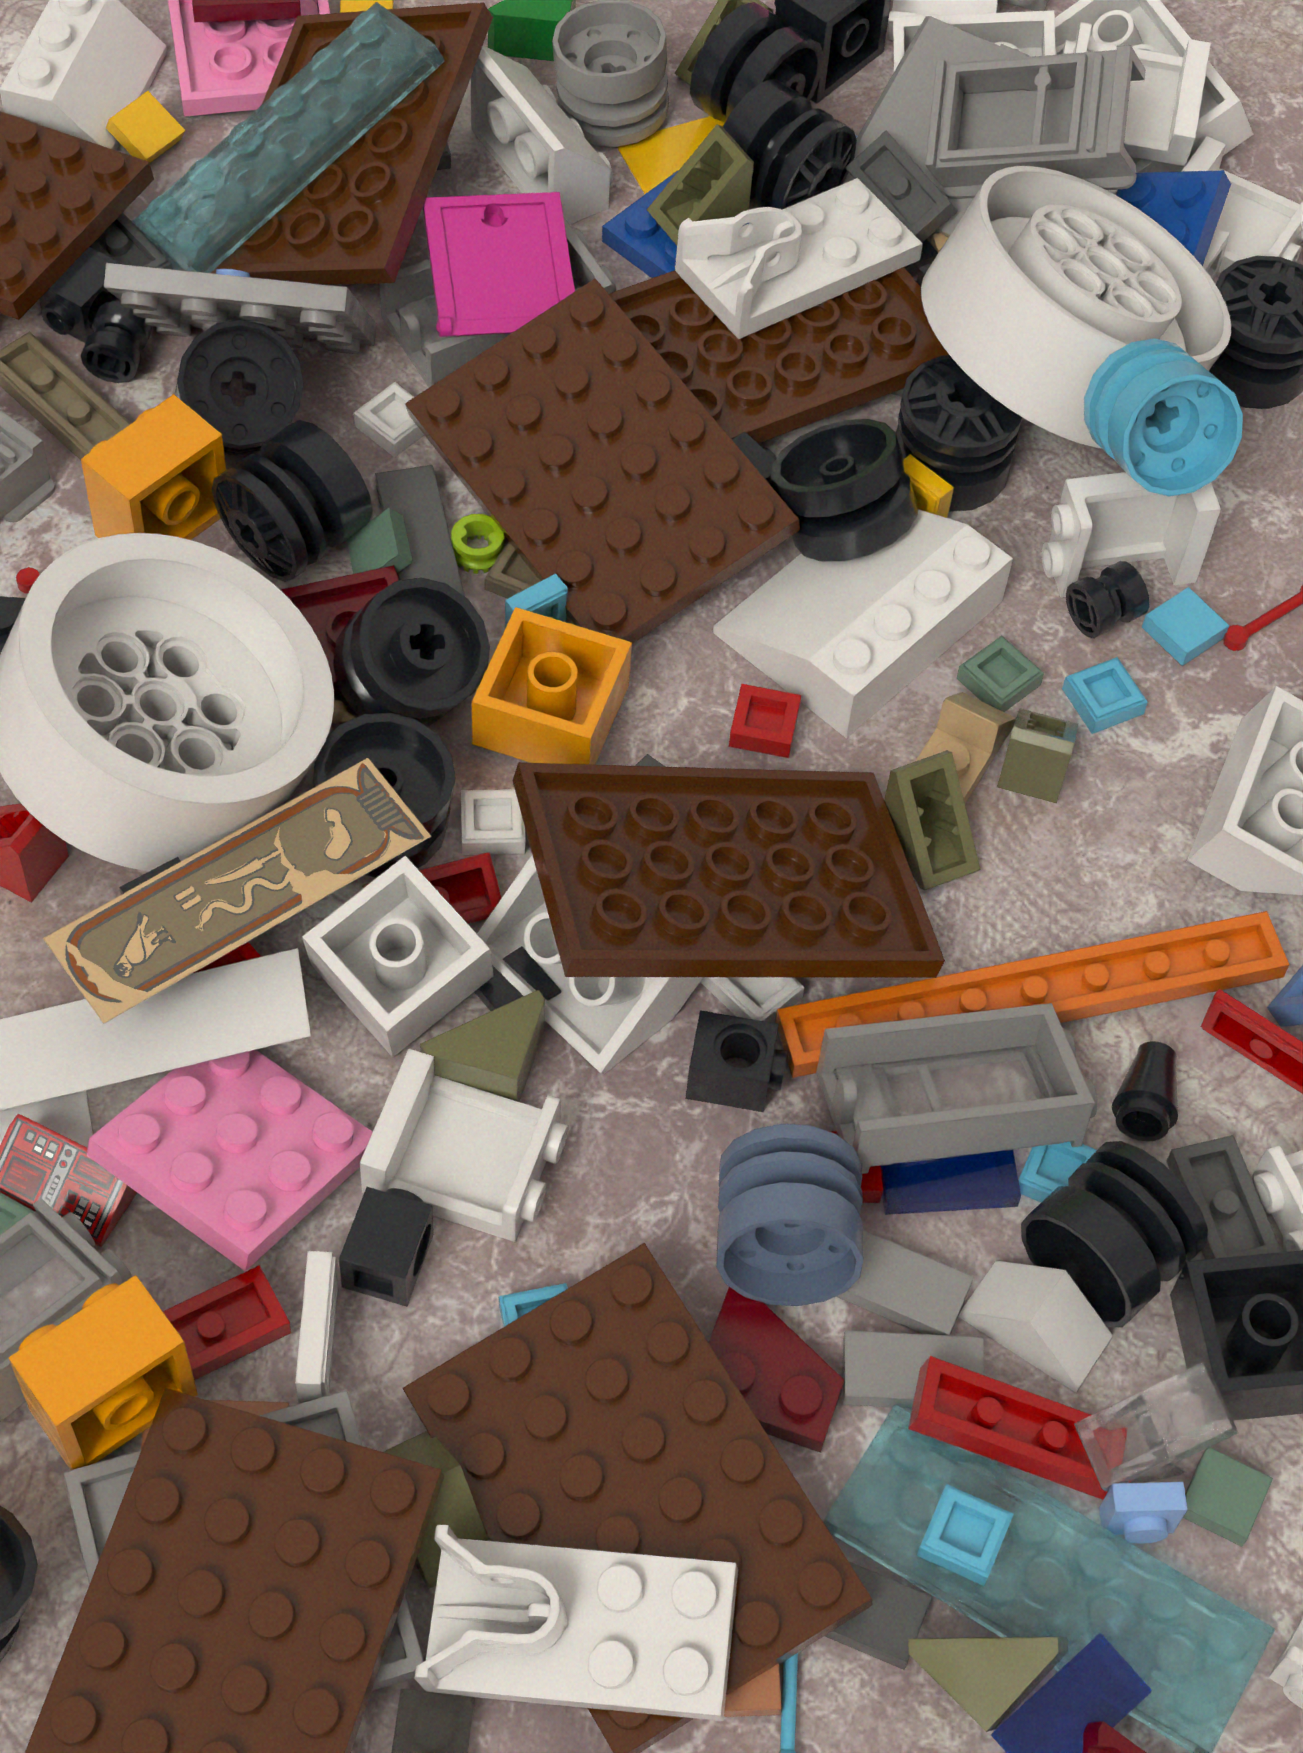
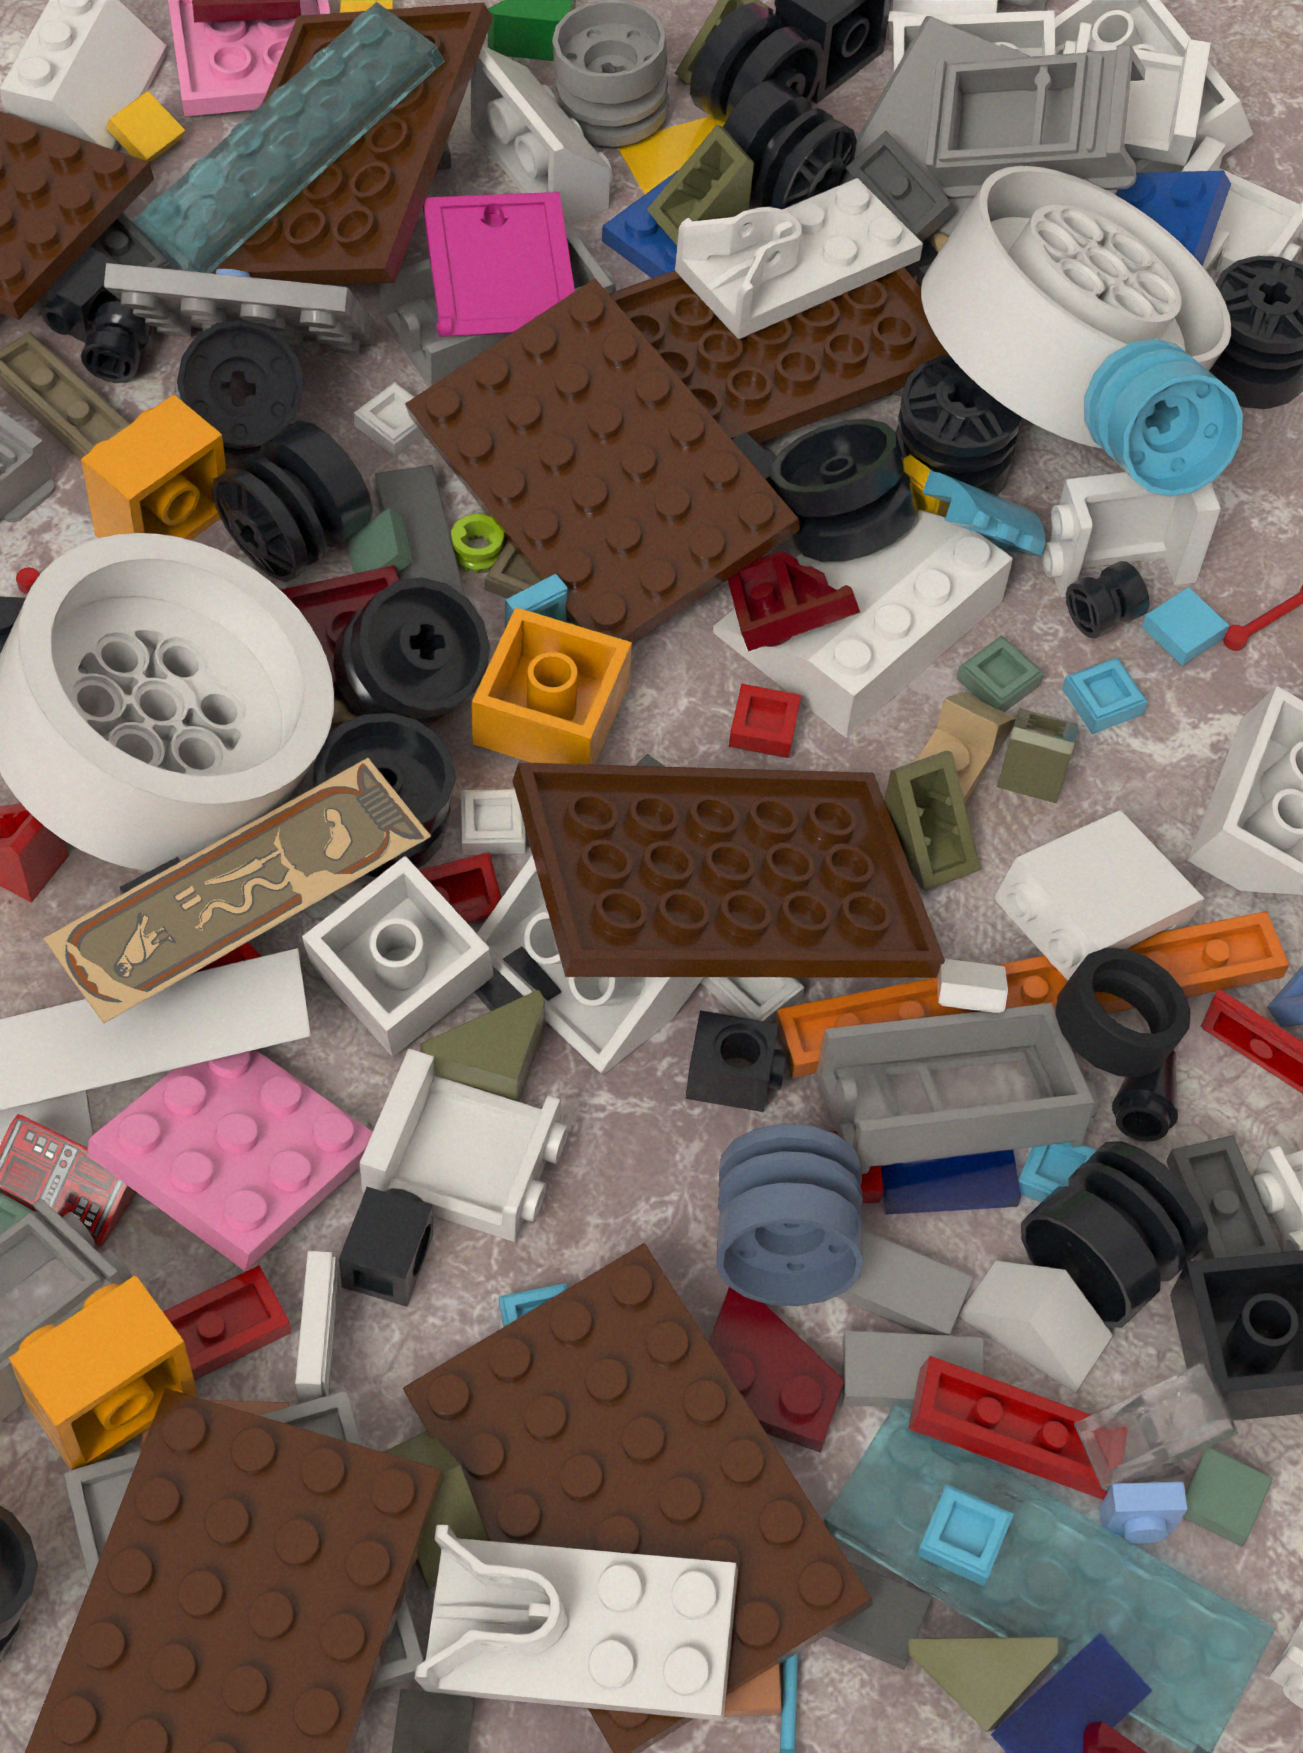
none -> dark red wing [727,550,861,652]
none -> medium azure slope [923,471,1046,557]
none -> white tile [937,959,1008,1013]
none -> white panel [995,810,1205,981]
none -> black tyre [1055,948,1191,1077]

